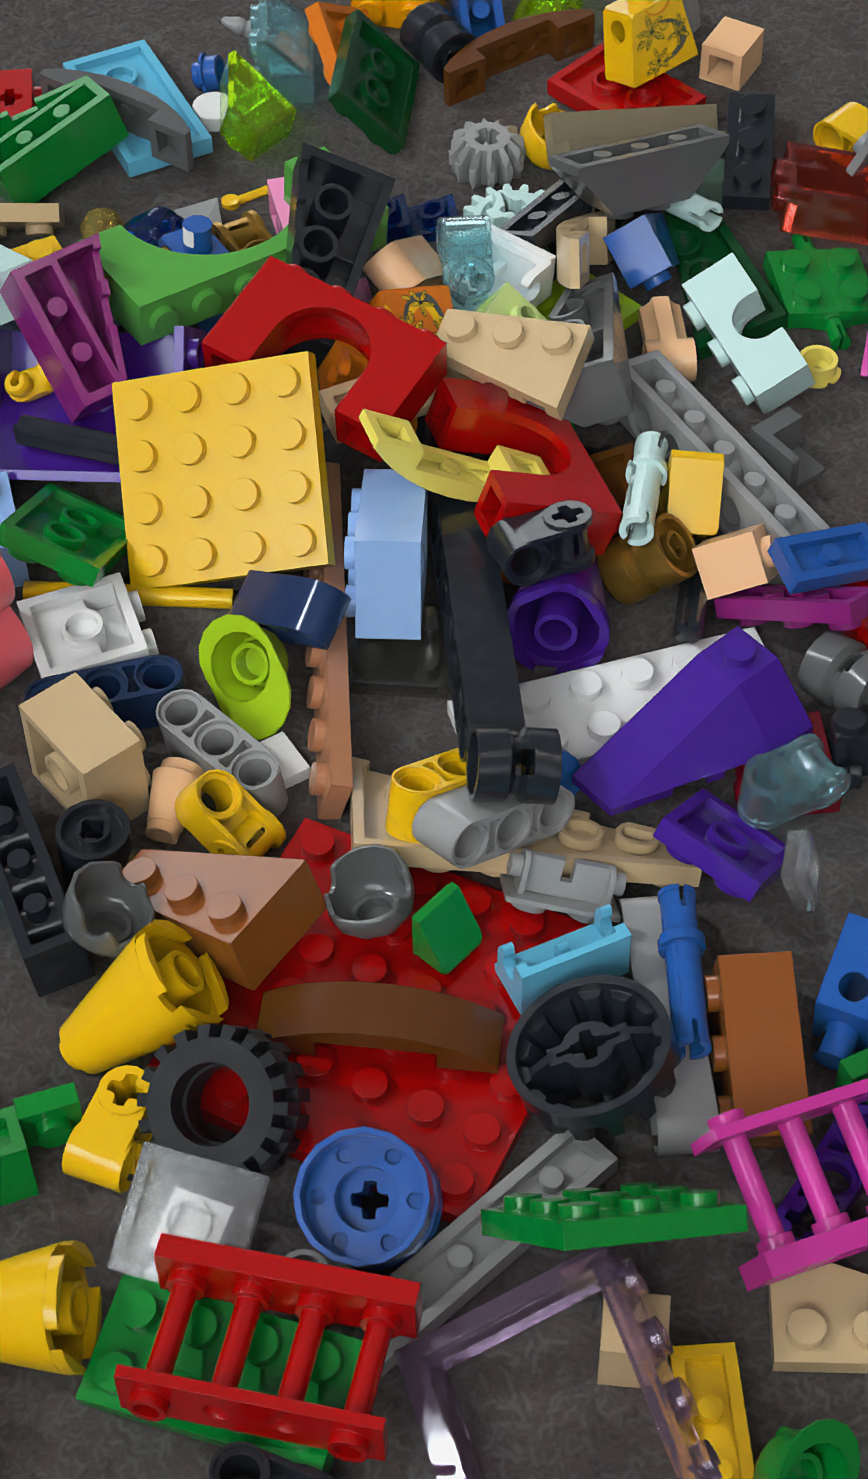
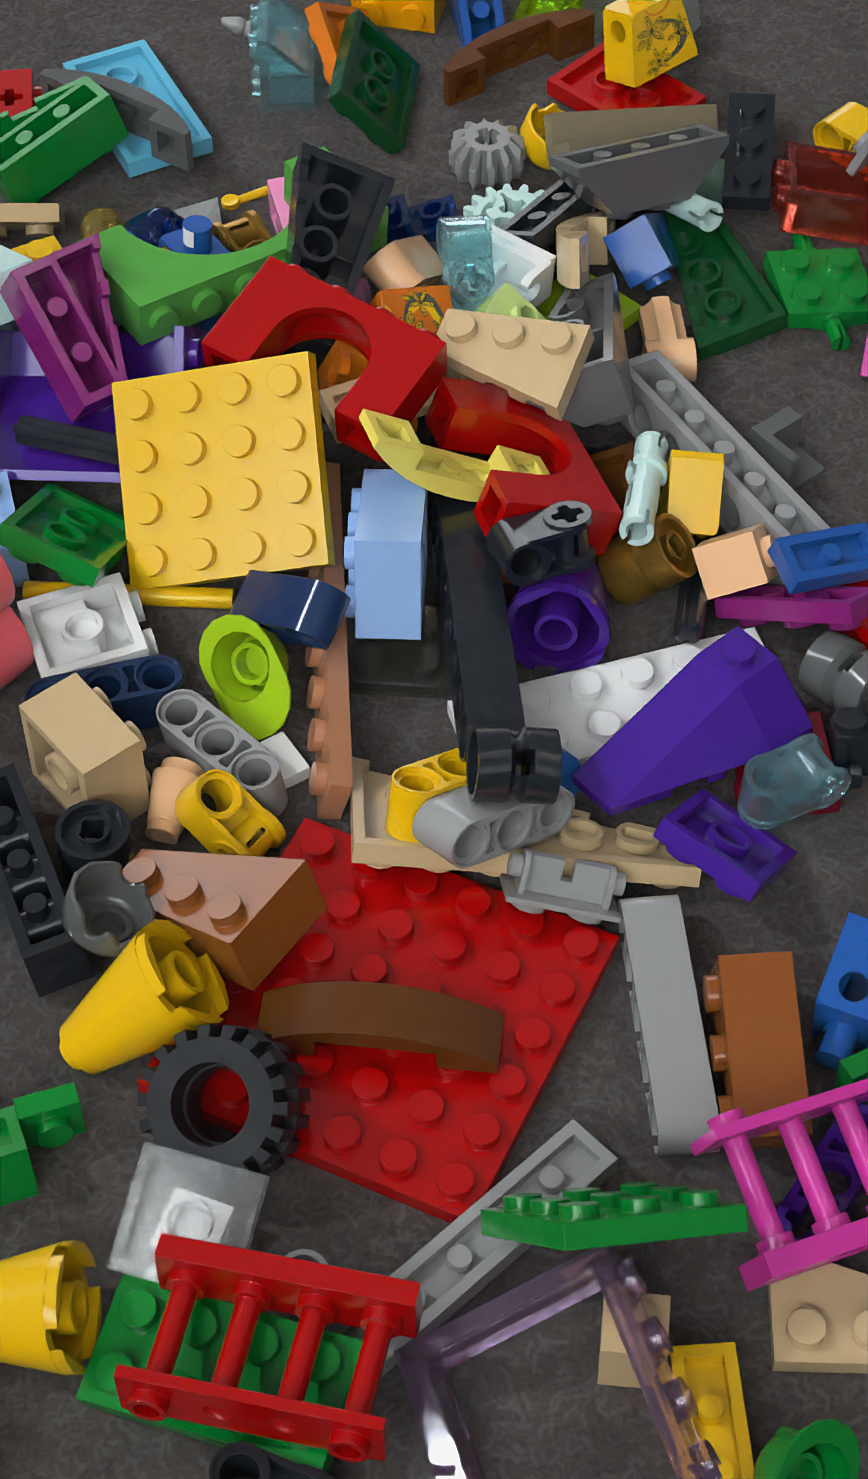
yellow arm [4,363,54,403] -> none
yellow piece [62,1065,153,1194] -> none
blue plate [191,52,227,94] -> none
white piece [192,92,238,132] -> none
clear neon green slope [220,50,297,162] -> none
blue wheel [293,1126,444,1271] -> none
dark grey hair [324,844,415,940] -> none
black wheel [400,2,476,84] -> none
green slope [412,882,482,974] -> none
medium azure hinge [495,904,632,1015] -> none
black gear [506,975,681,1141] -> none
blue pin [657,883,712,1060] -> none
light aqua arch [682,252,815,414] -> none
light nougat brick [699,16,765,91] -> none
clear tile [781,829,824,911] -> none
light yellow plate [800,345,841,389] -> none

